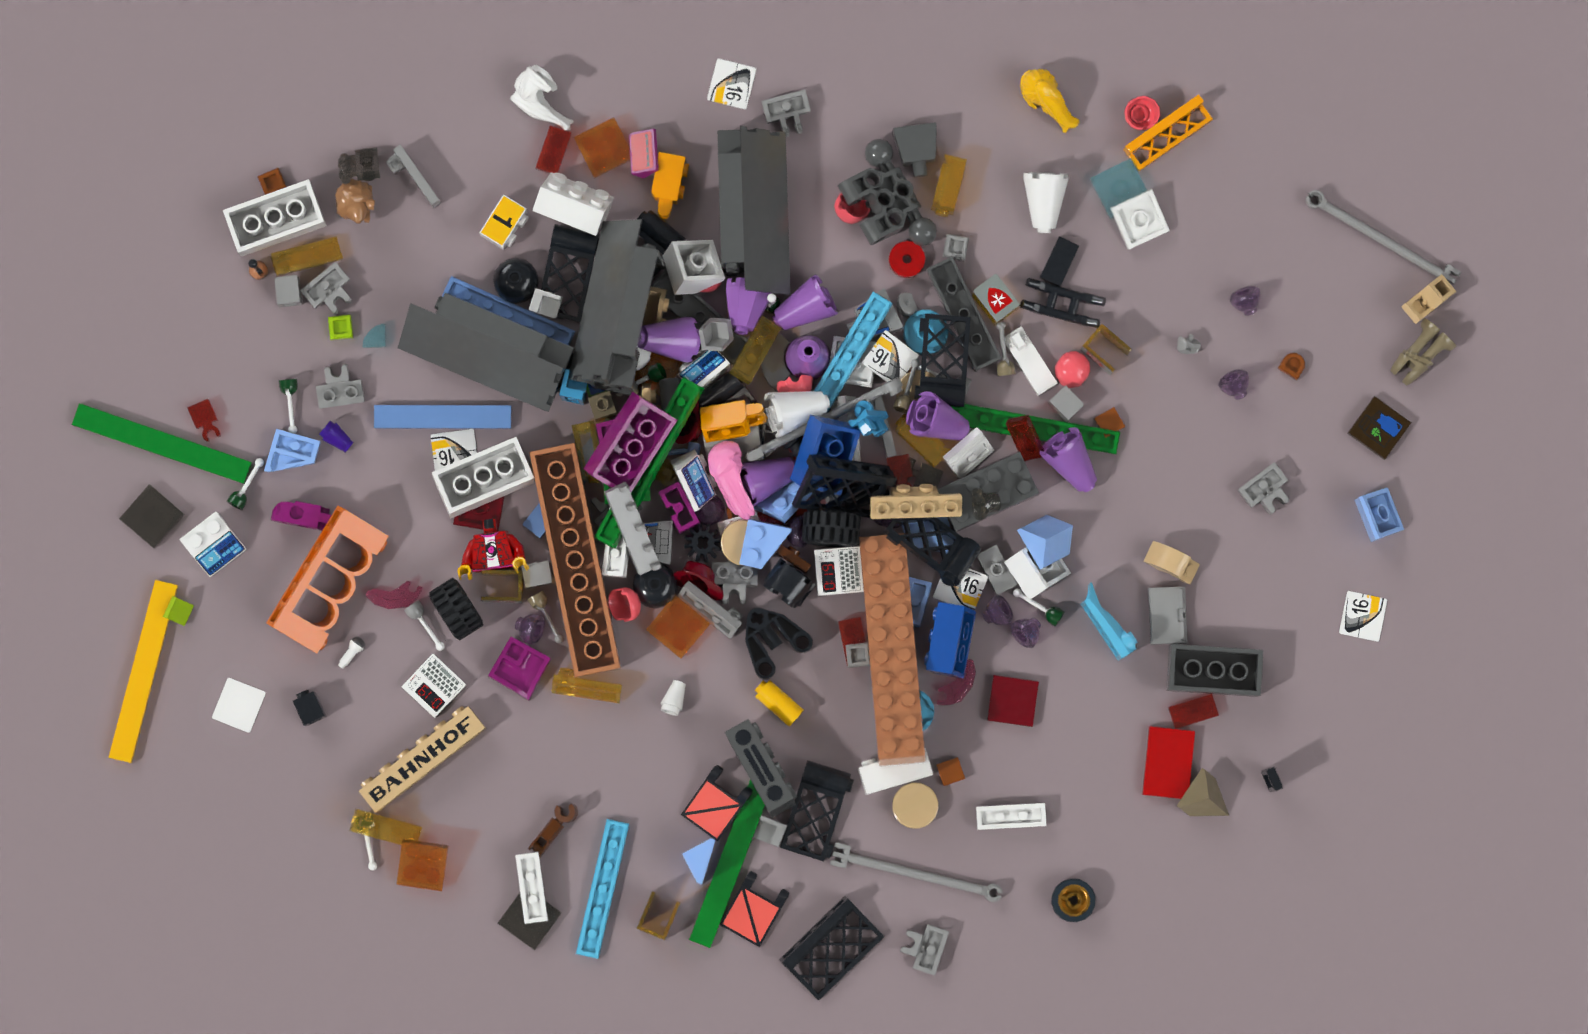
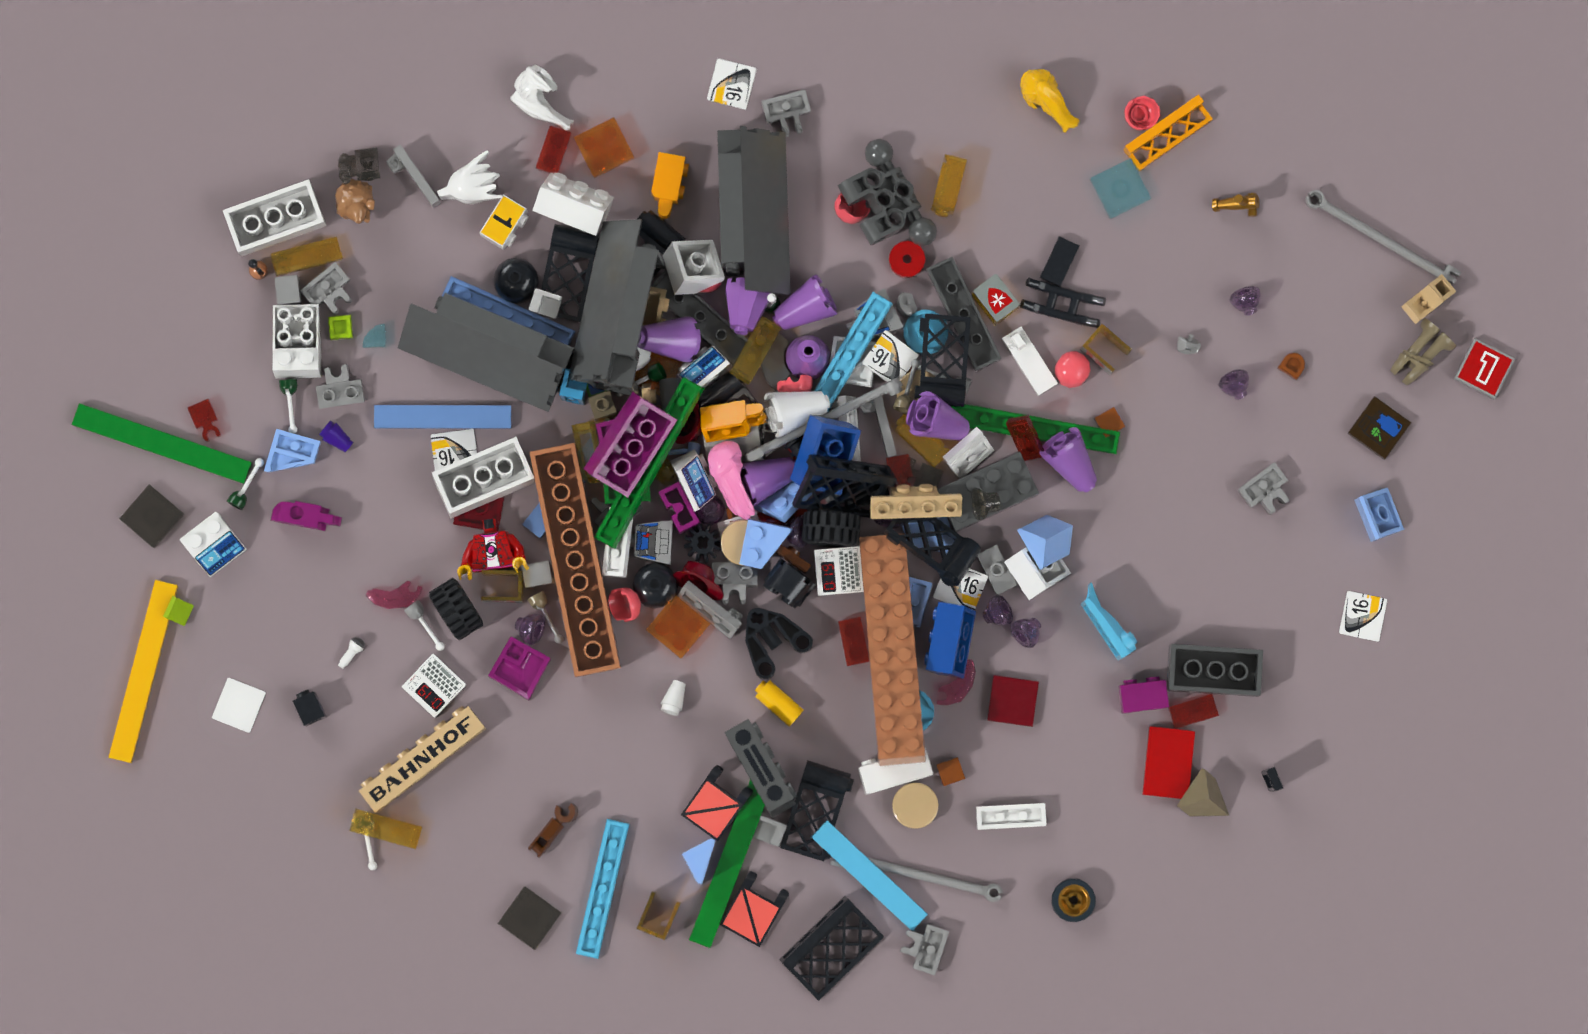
dark orange tile [257,168,287,195] -> none
orange fence [266,506,389,654] -> none
clear orange plate [396,839,449,891] -> none
white hinge [515,852,548,924] -> none
clear yellow hinge [552,668,622,704] -> none
light grey hinge [604,482,662,575] -> none
slope [629,129,659,179] -> none
light grey panel [699,318,734,351] -> none
light grey tile [845,643,870,668] -> none
dark azure hips [848,401,889,437] -> none
dark grey torso [893,122,937,177] -> none
light grey tile [943,234,969,261] -> none
hinge [997,321,1016,376] -> none
hinge [1013,588,1065,627] -> none
white cone [1023,172,1069,233] -> none
light grey panel [1048,385,1084,422] -> none
white tile [1110,189,1170,249] -> none
tan brick [1144,541,1200,585] -> none
light grey piece [1148,587,1187,645] -> none
none -> white slope [273,304,321,379]
none -> white piece [437,150,503,204]
none -> medium azure tile [811,820,928,931]
none -> magenta brick [1118,676,1169,714]
none -> pearl gold piece [1212,193,1259,217]
none -> red tile [1454,338,1515,399]

